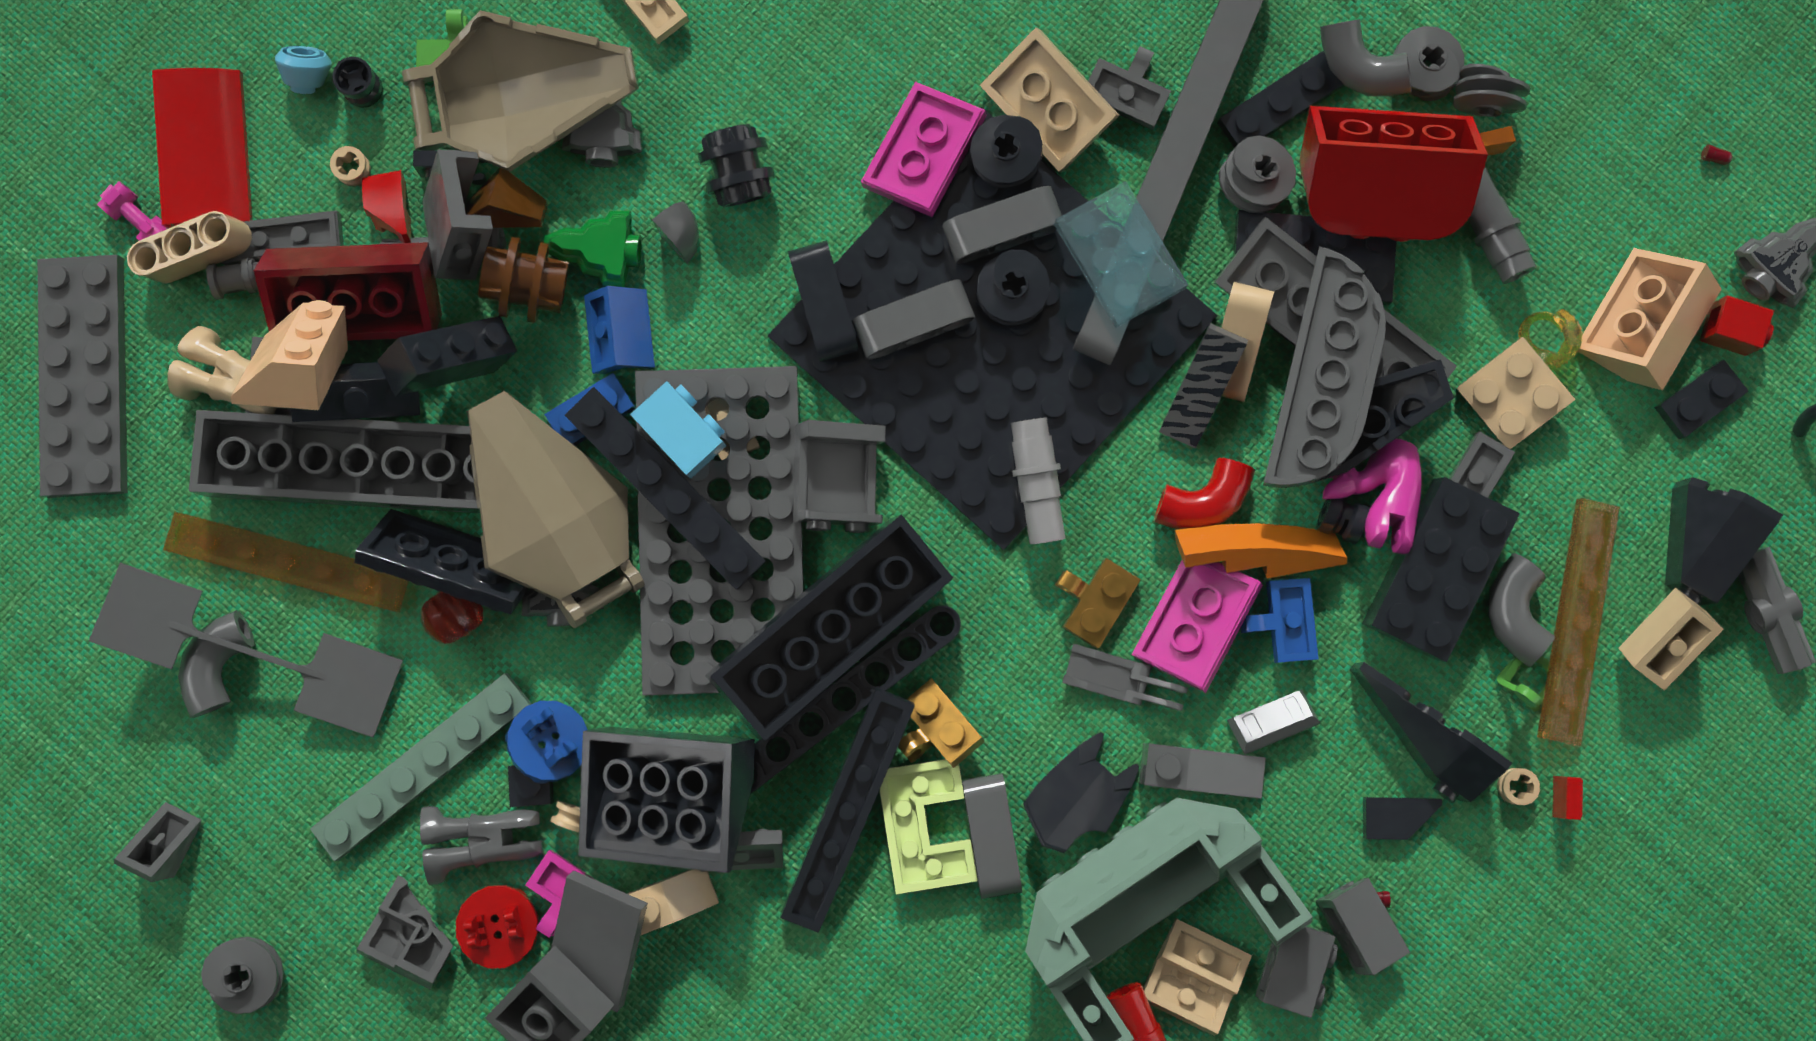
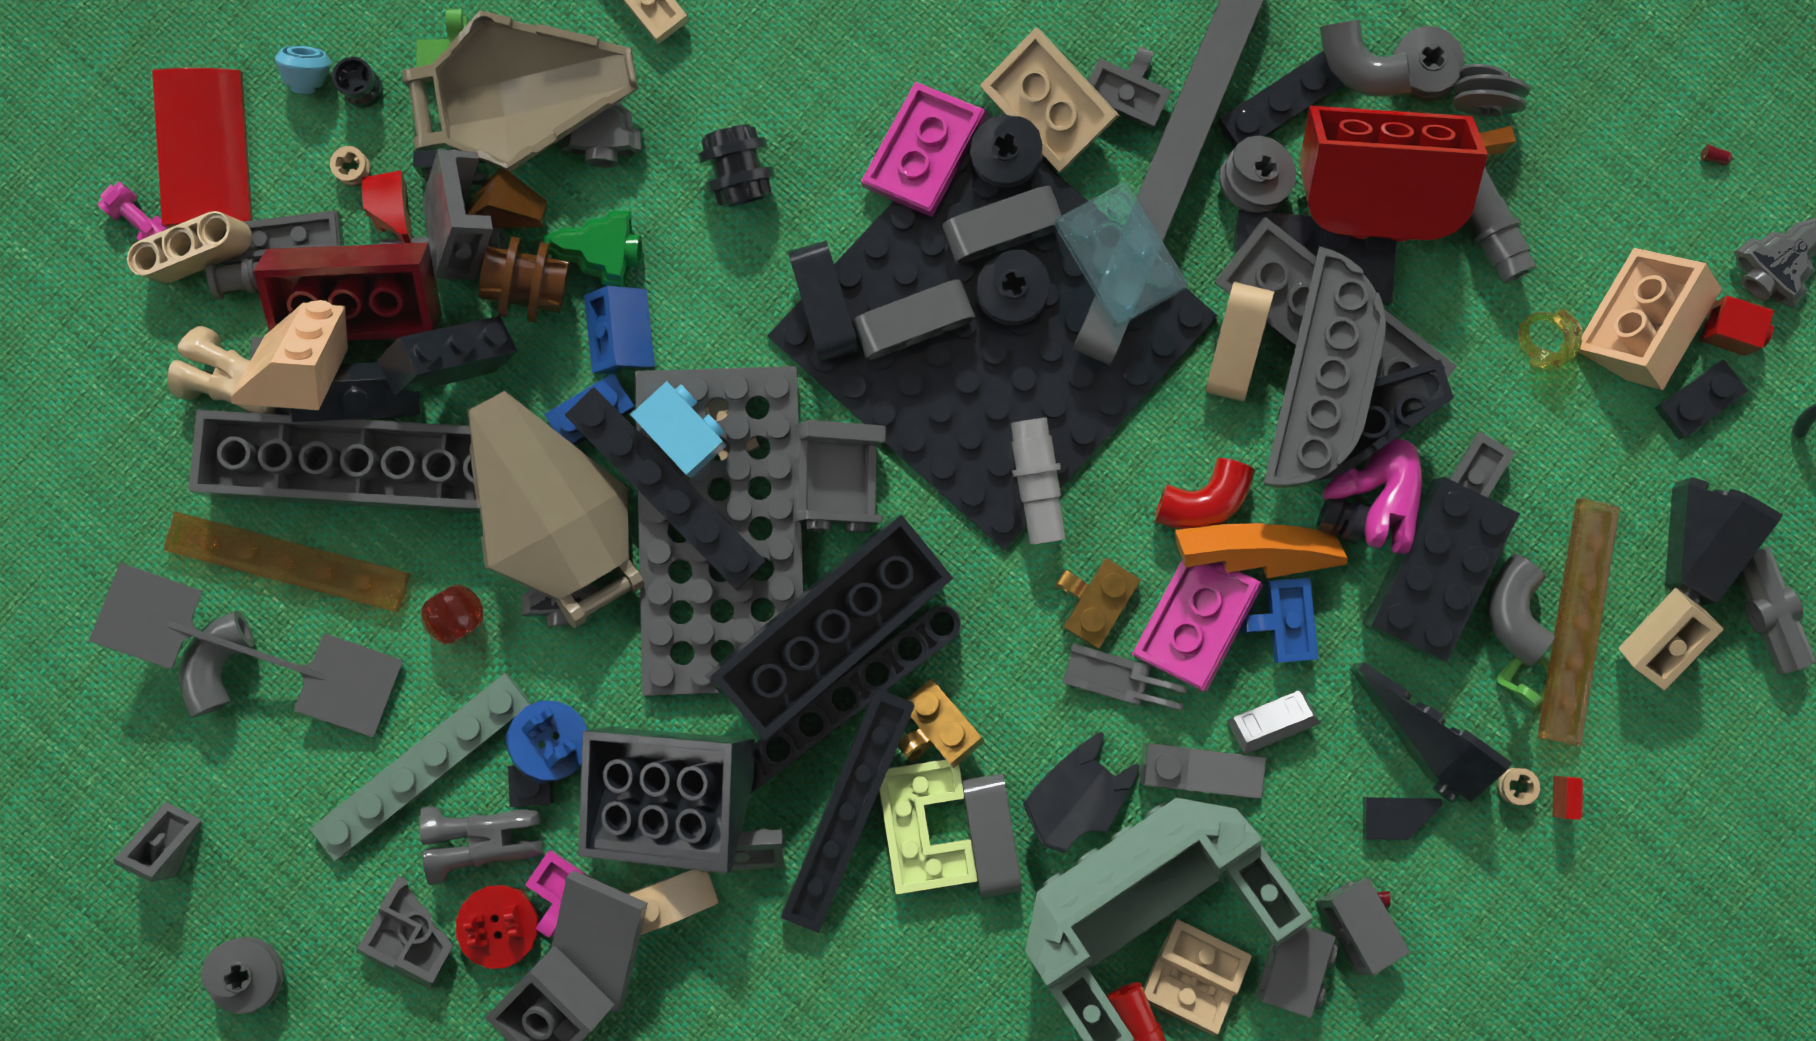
dark grey plate [37,255,127,498] -> none
black plate [354,509,529,615] -> none
tan bush [550,801,580,832] -> none
dark grey brick [652,201,699,264] -> none
tile [1159,323,1248,448] -> none
tan plate [1456,337,1576,449] -> none

